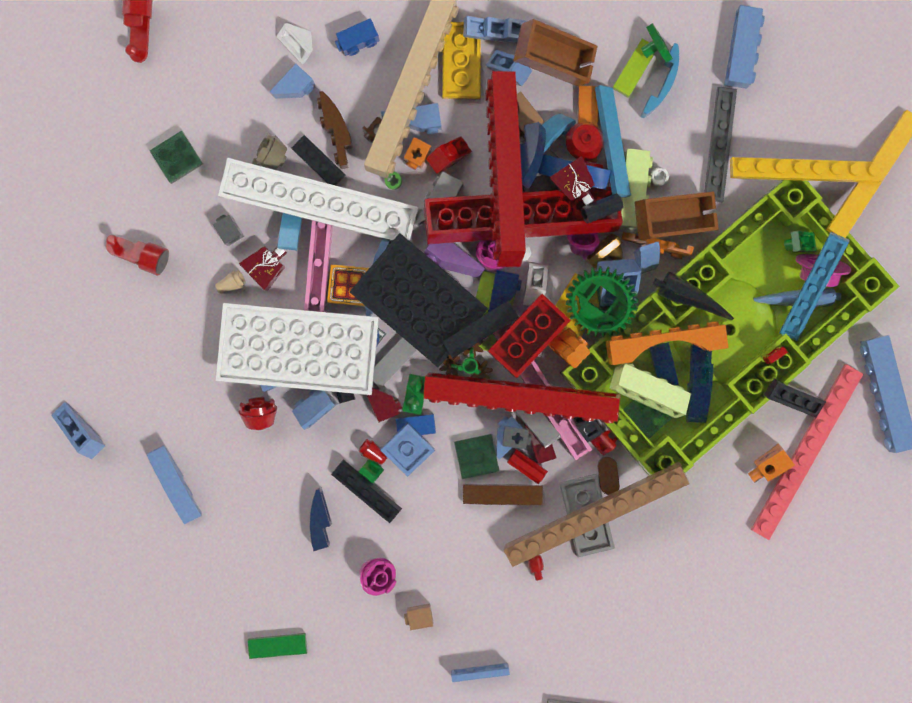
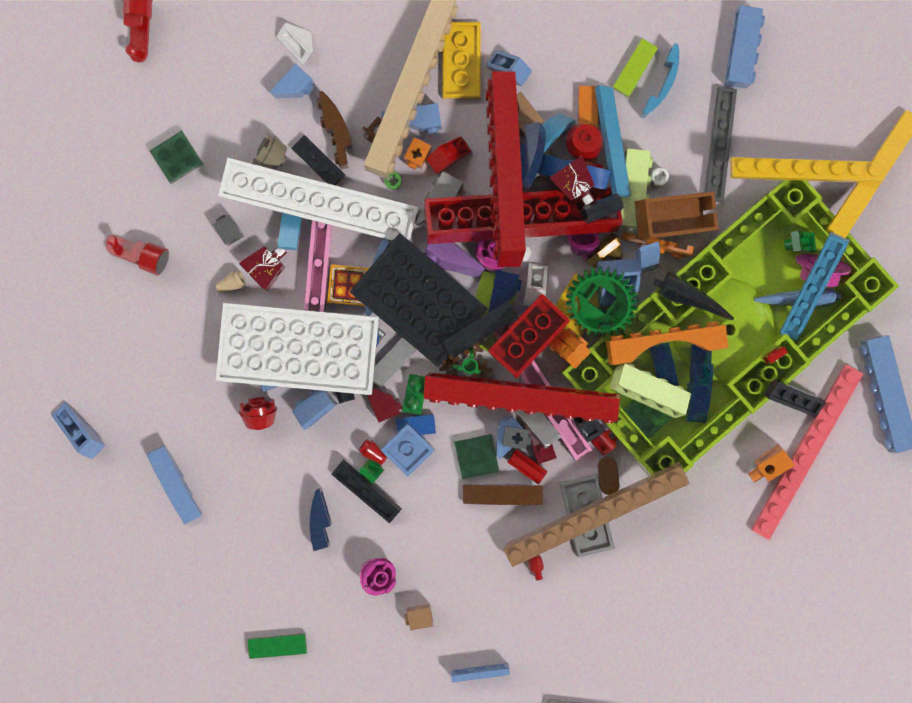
blue brick [335,18,380,56] -> none
medium blue slope [463,16,527,42] -> none
dark orange piece [513,19,598,86] -> none
green tile [641,23,673,63] -> none

